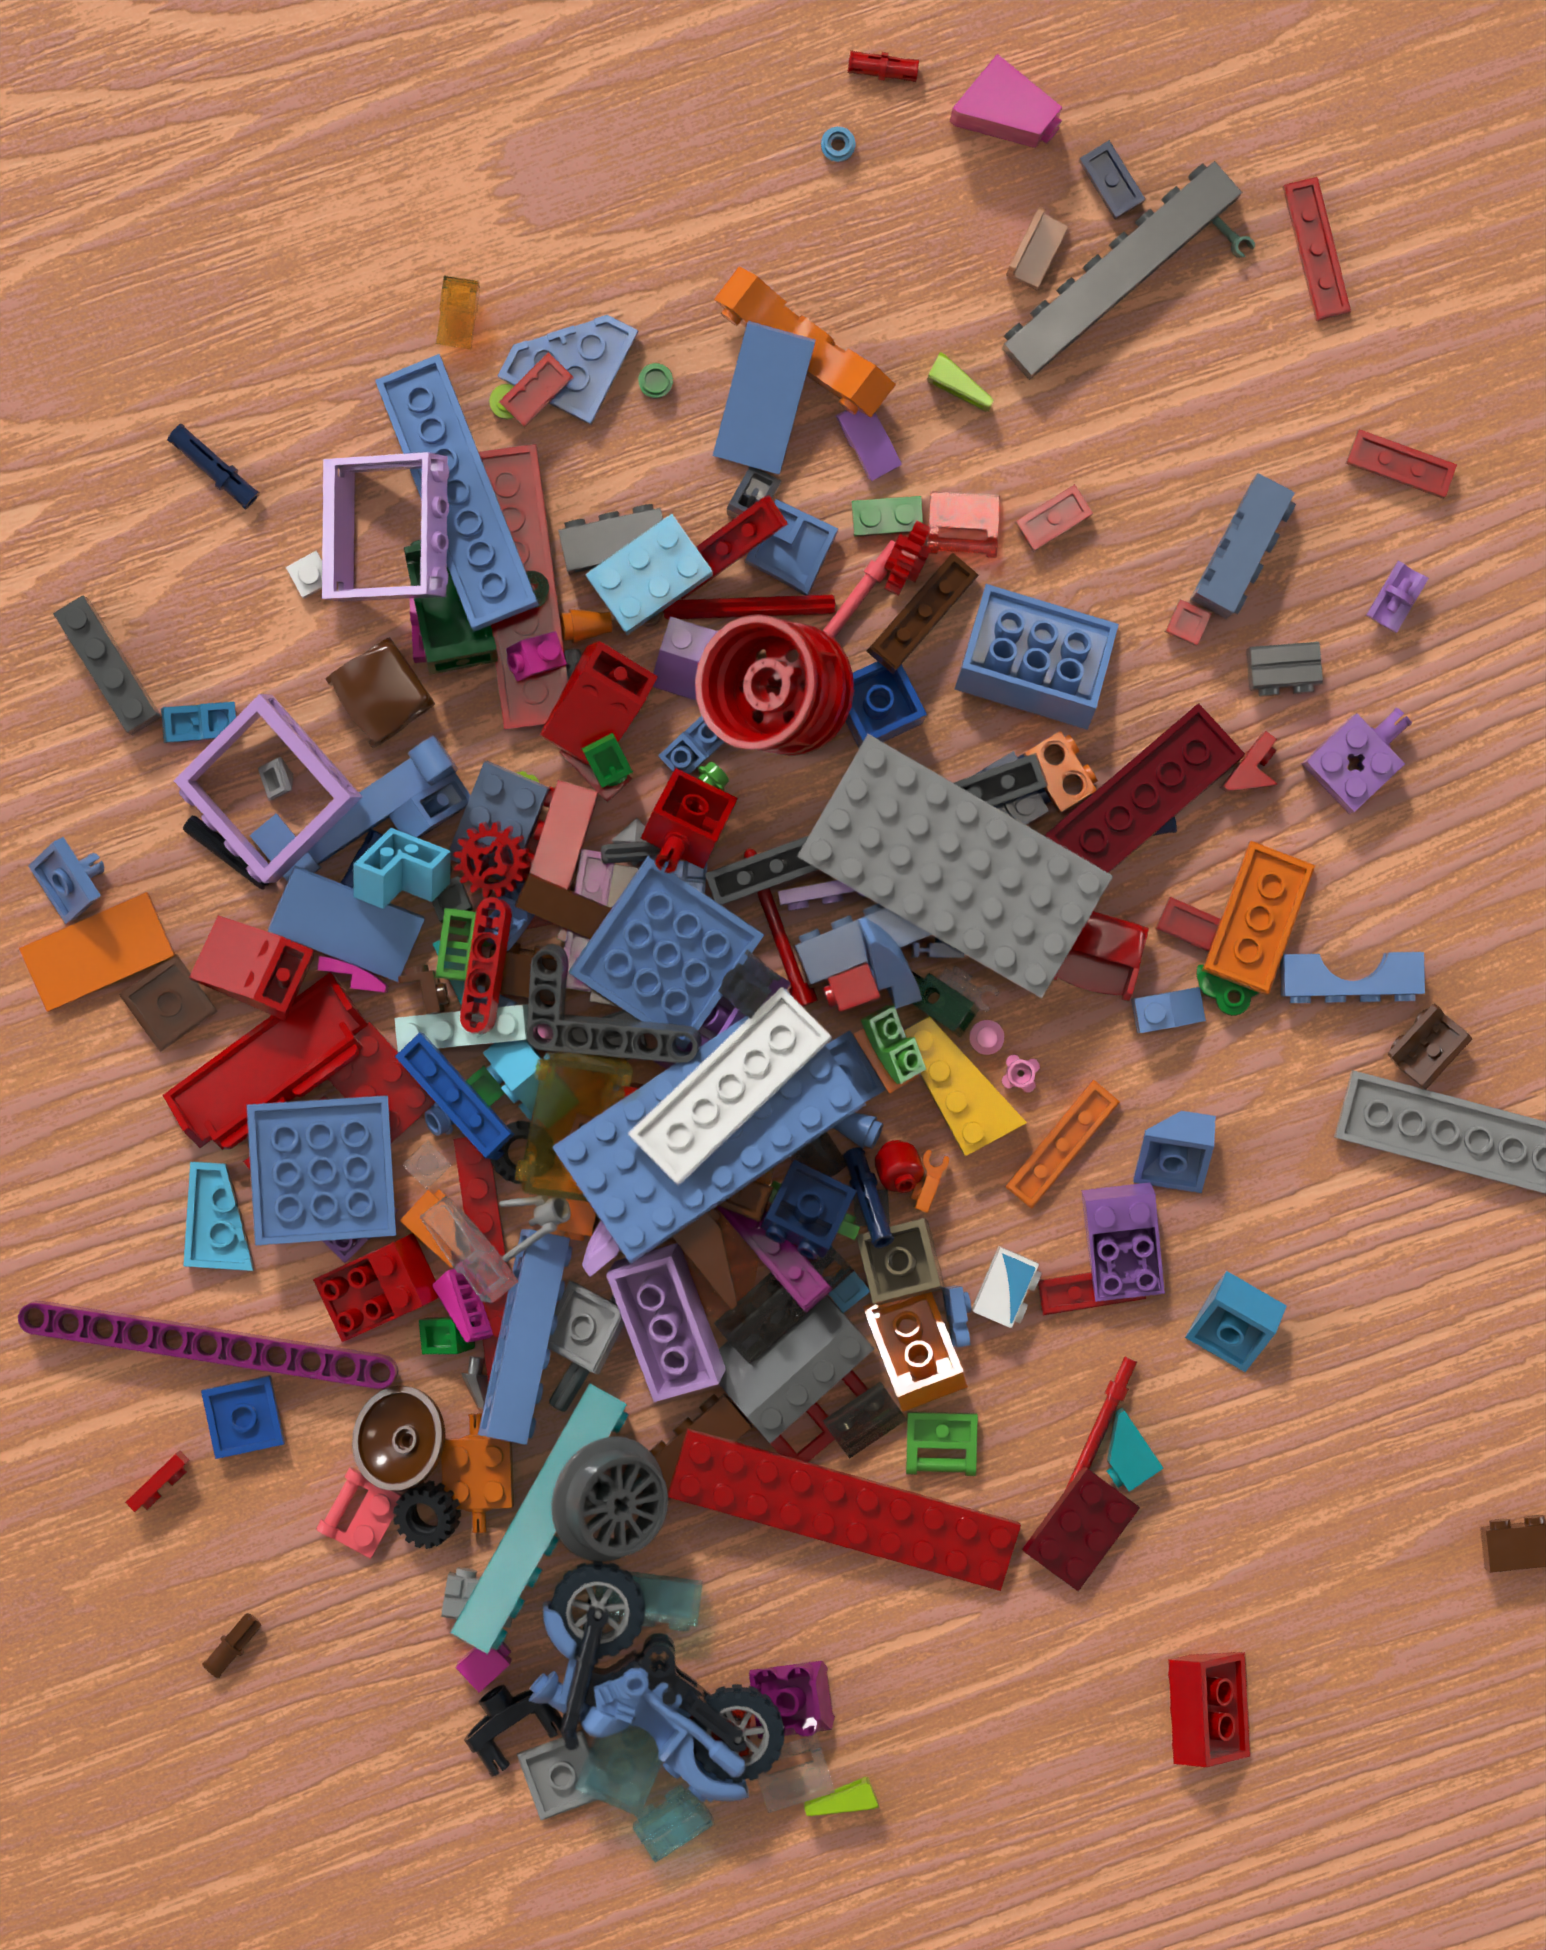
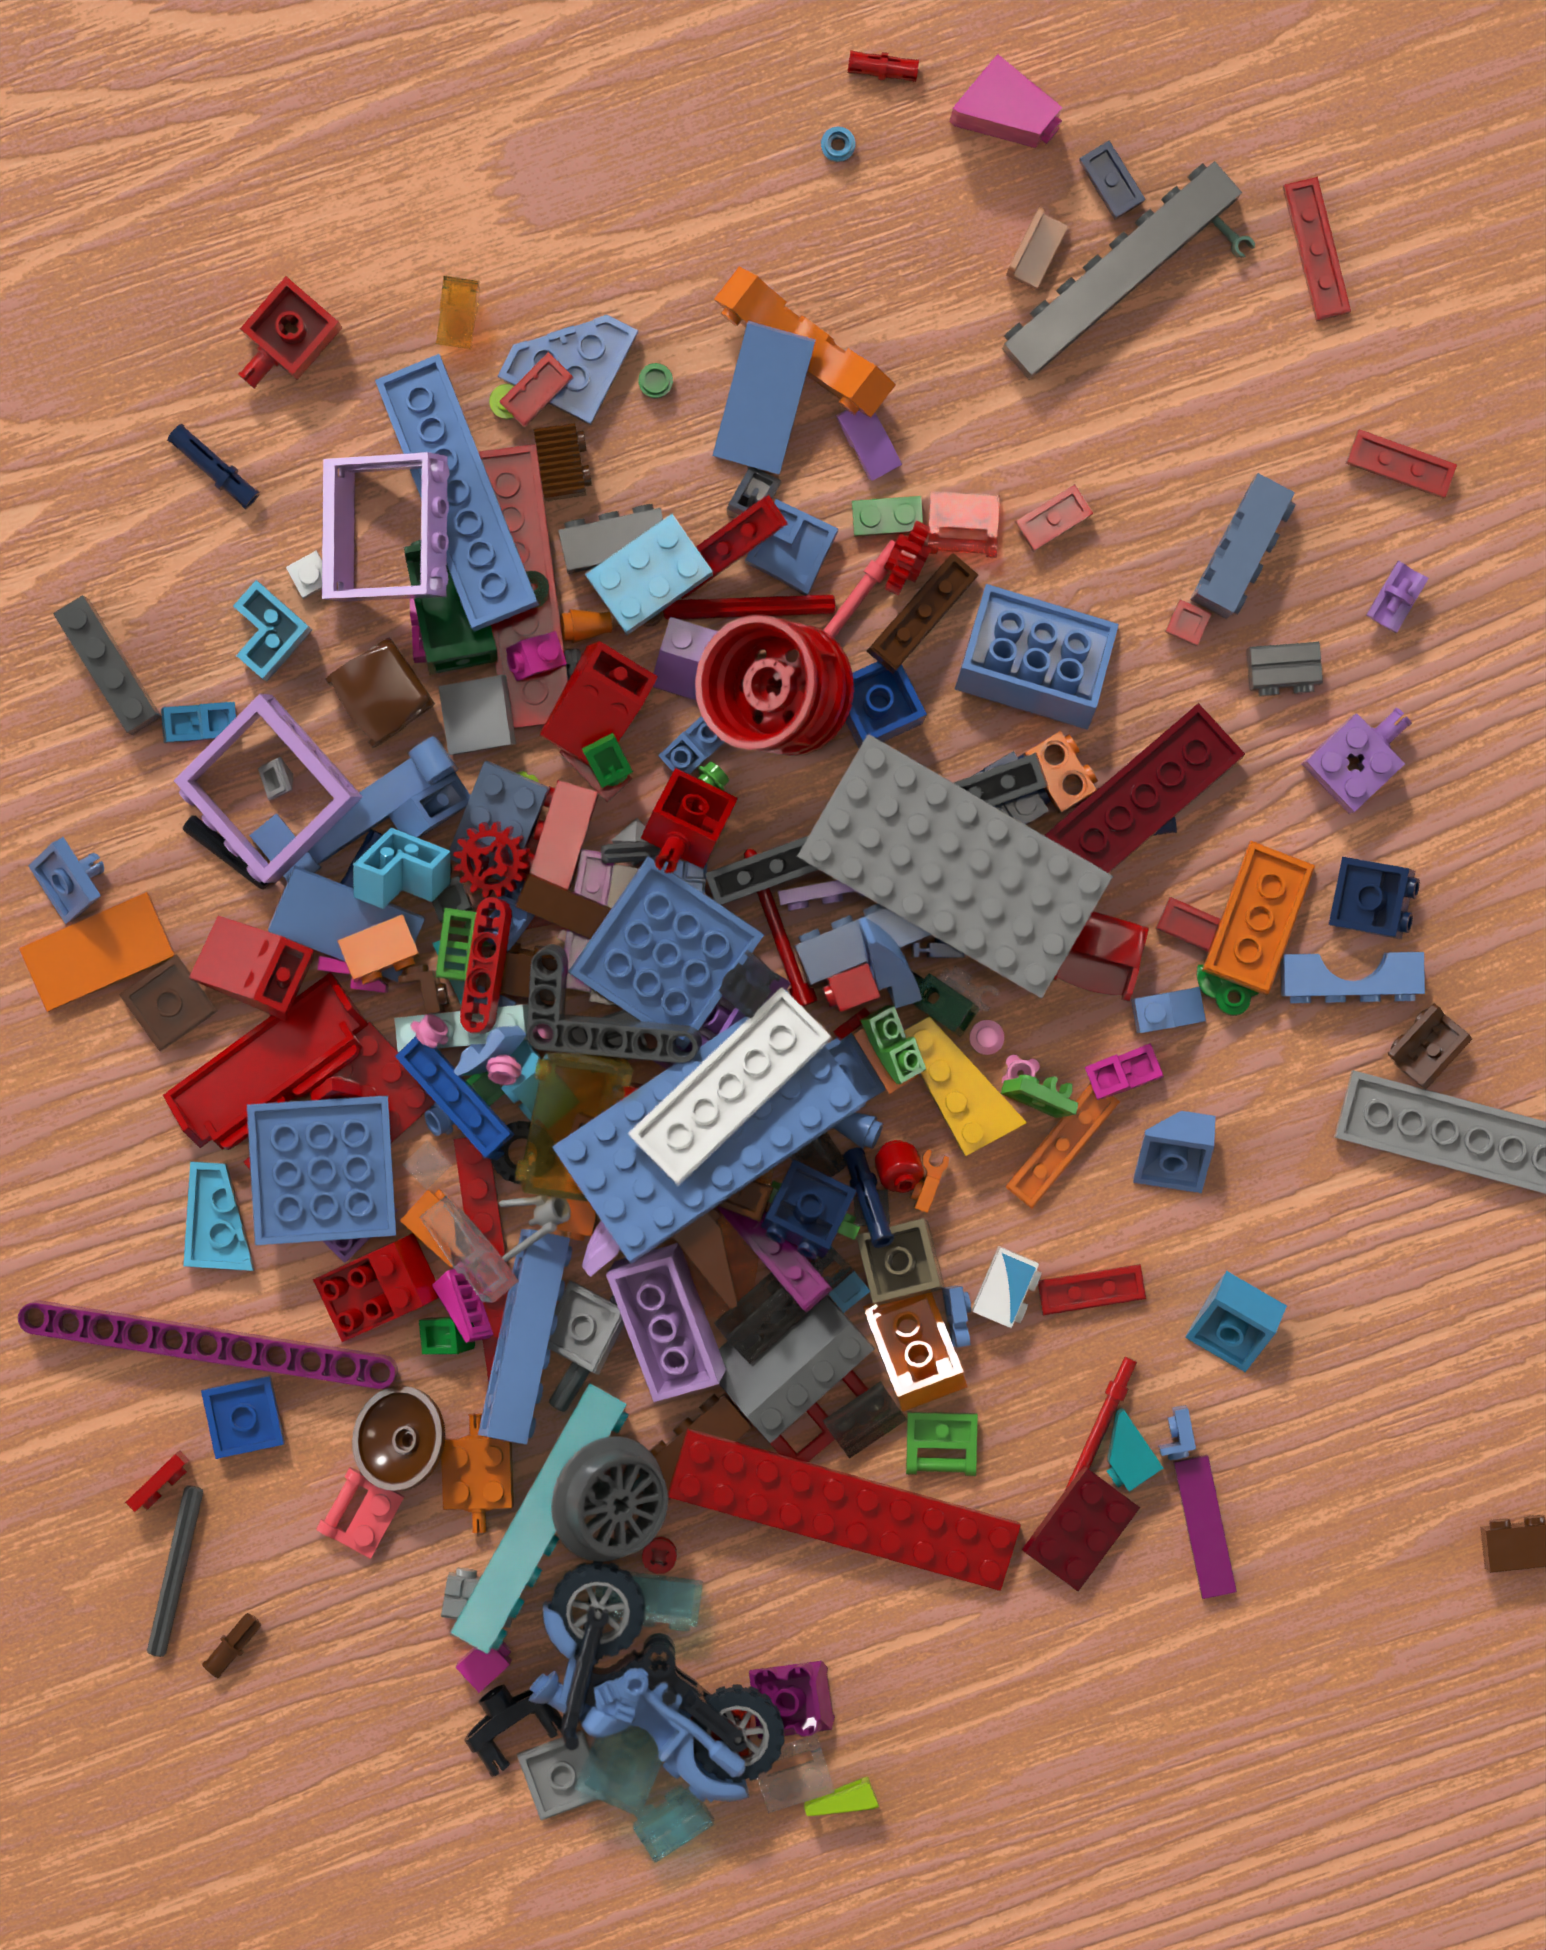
black tyre [393,1480,461,1549] -> none
flat silver bar [462,1356,488,1409] -> none
lime slope [927,352,994,412] -> none
medium lavender slope [1081,1182,1165,1302] -> none
red slope [1168,1652,1250,1768] -> none
red slope [1220,731,1277,792] -> none
none -> dark grey axle [147,1486,203,1657]
none -> medium azure brick [233,580,313,682]
none -> red brick [238,276,342,389]
none -> red plate [311,1077,361,1100]
none -> orange brick [337,914,420,985]
none -> bright pink plate [411,1014,448,1049]
none -> light grey tile [438,675,516,755]
none -> medium blue slope [453,1026,527,1076]
none -> bright pink plate [486,1055,522,1085]
none -> reddish brown brick [534,423,592,501]
none -> red wheel [642,1536,677,1574]
none -> red piece [833,1007,870,1041]
none -> bright green plate [1001,1074,1079,1118]
none -> dark pink slope [1085,1043,1164,1100]
none -> medium blue bracket [1158,1405,1196,1460]
none -> magenta tile [1173,1455,1237,1599]
none -> dark blue plate [1329,857,1420,940]

